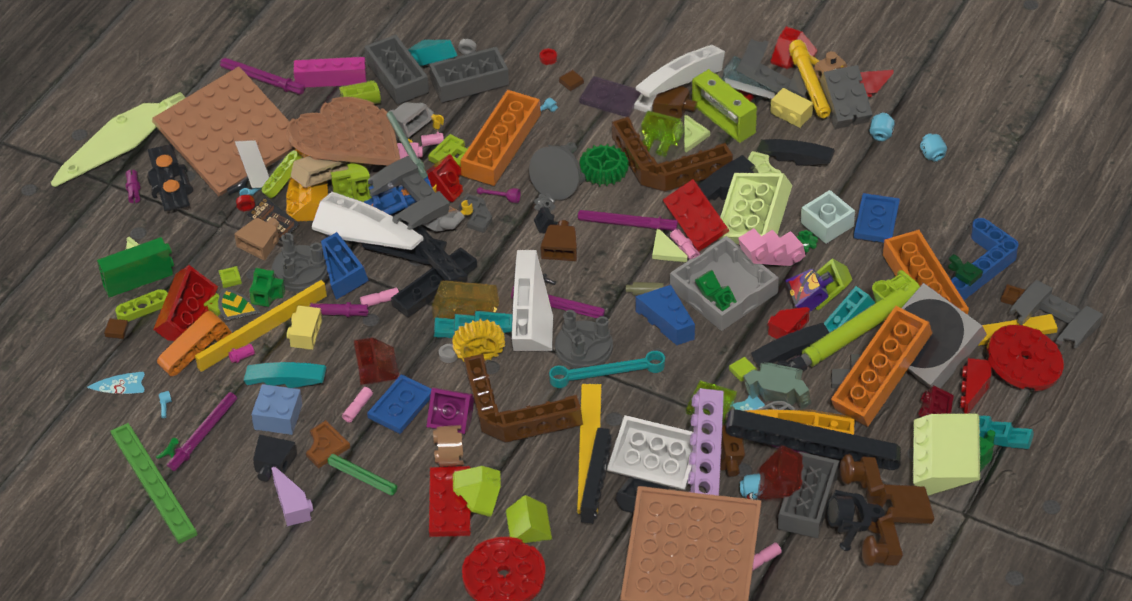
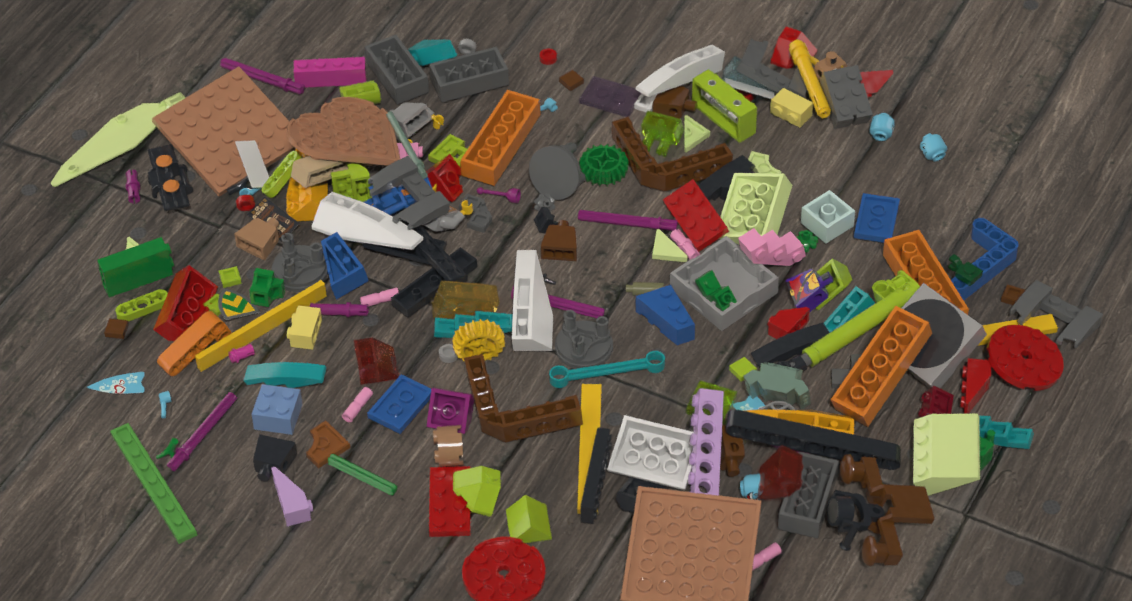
bright pink pin [421,132,444,147] -> none
black slope [756,139,835,166] -> none

